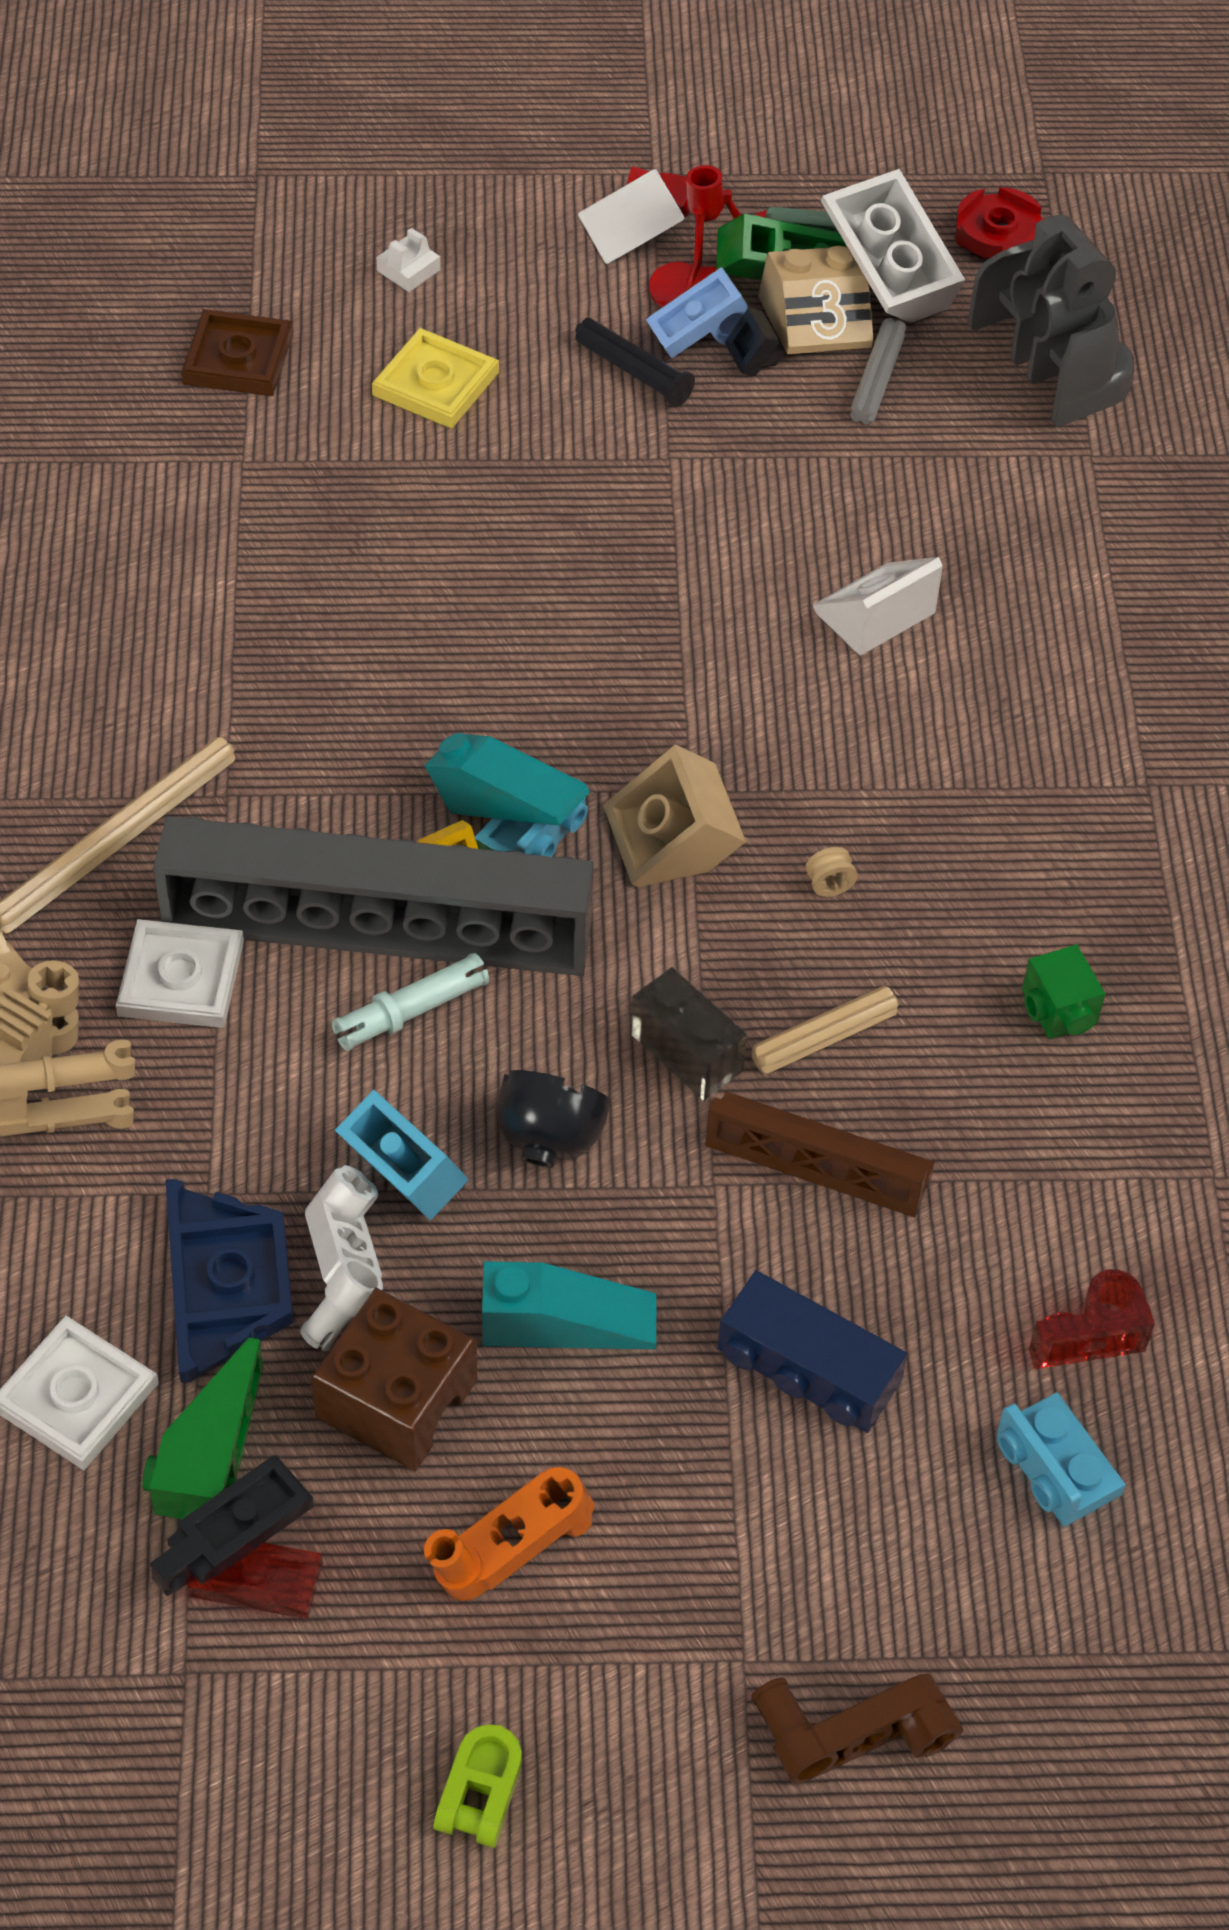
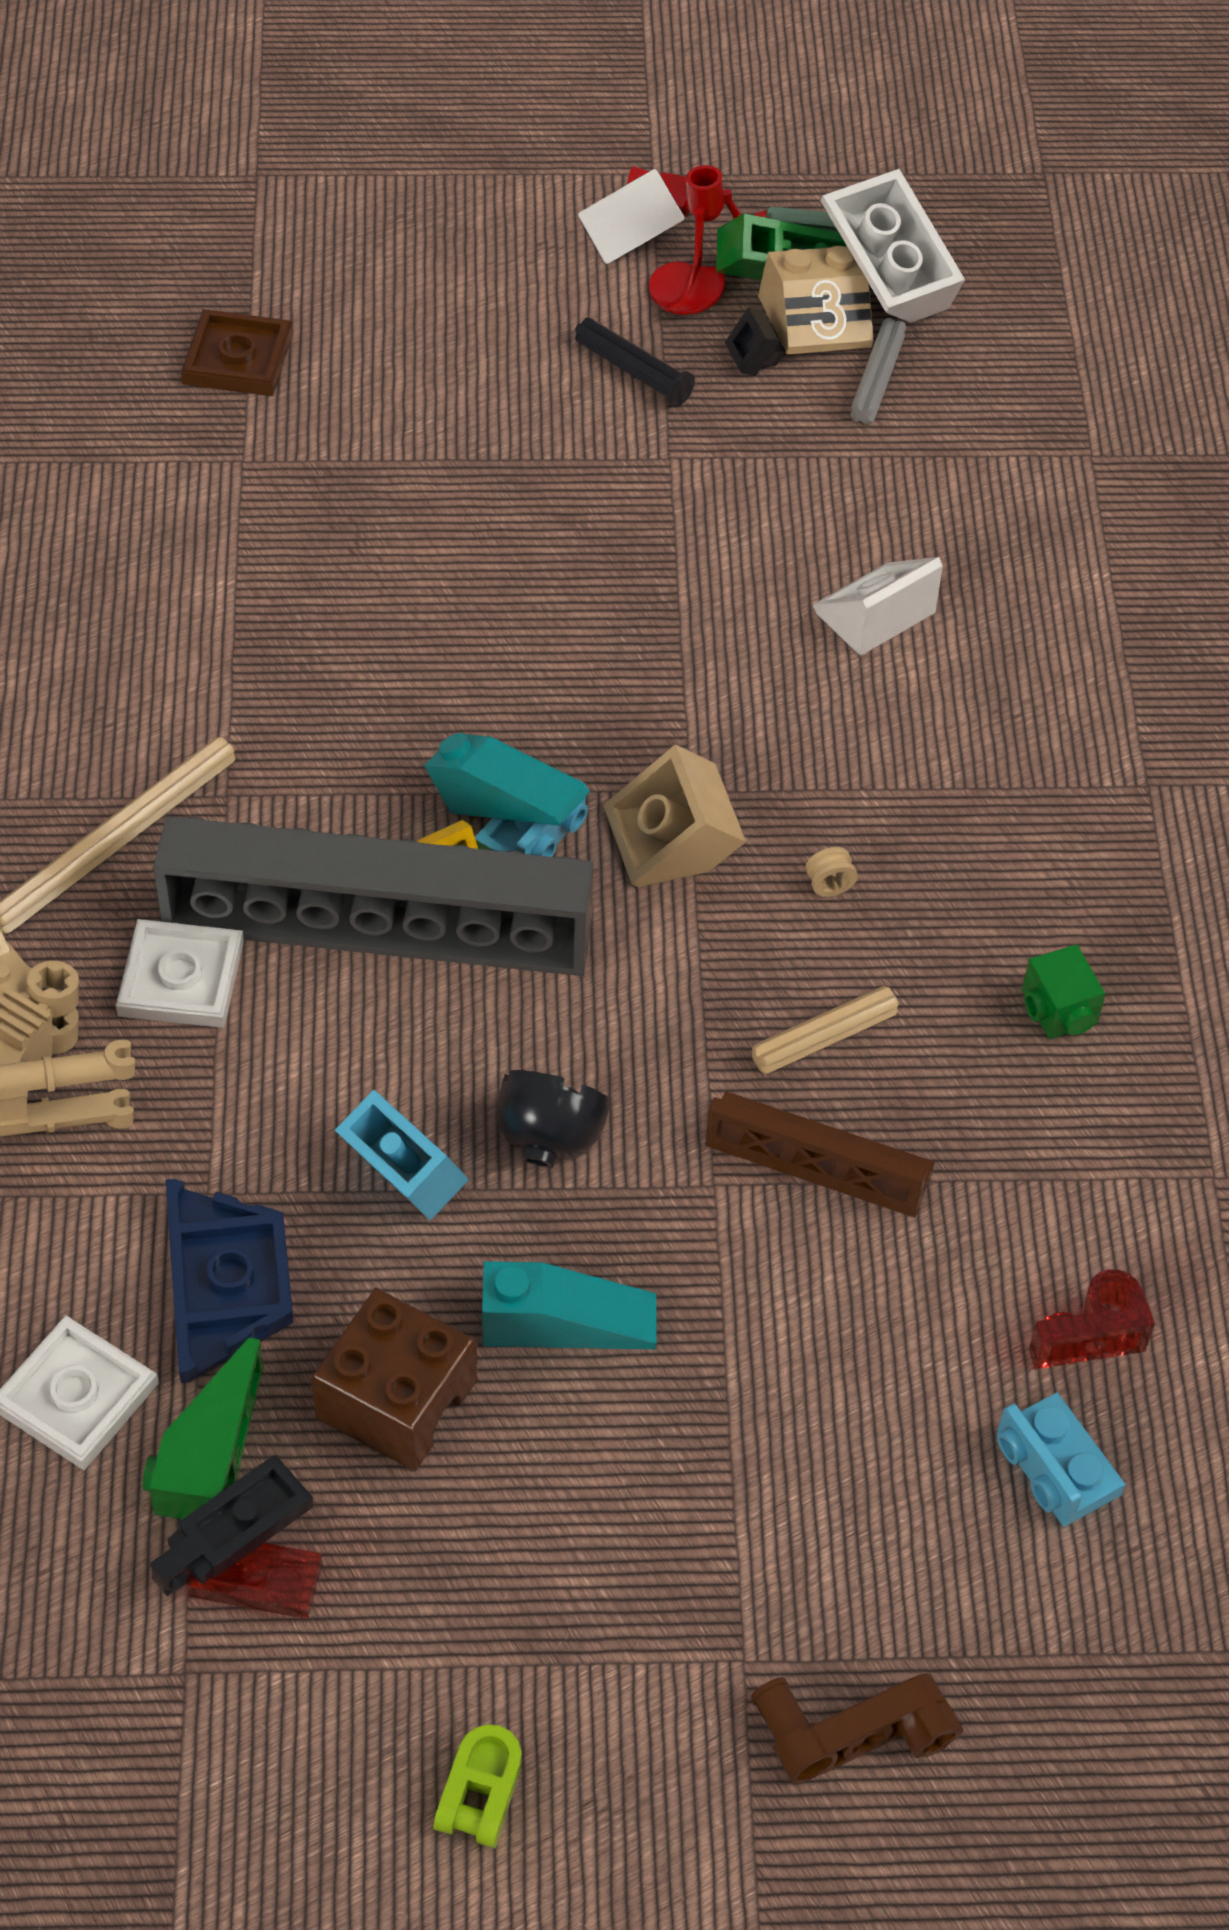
white beam [300,1165,383,1351] -> none
light aqua pin [332,953,489,1051] -> none
light yellow tile [372,328,499,429] -> none
white tile [376,228,441,292] -> none
orange beam [424,1467,595,1601] -> none
clear smoke brick [630,967,747,1101] -> none
light blue plate [645,267,748,359] -> none
dark blue brick [717,1270,908,1433] -> none
red plate [955,187,1045,259] -> none
dark grey piece [968,214,1134,427] -> none

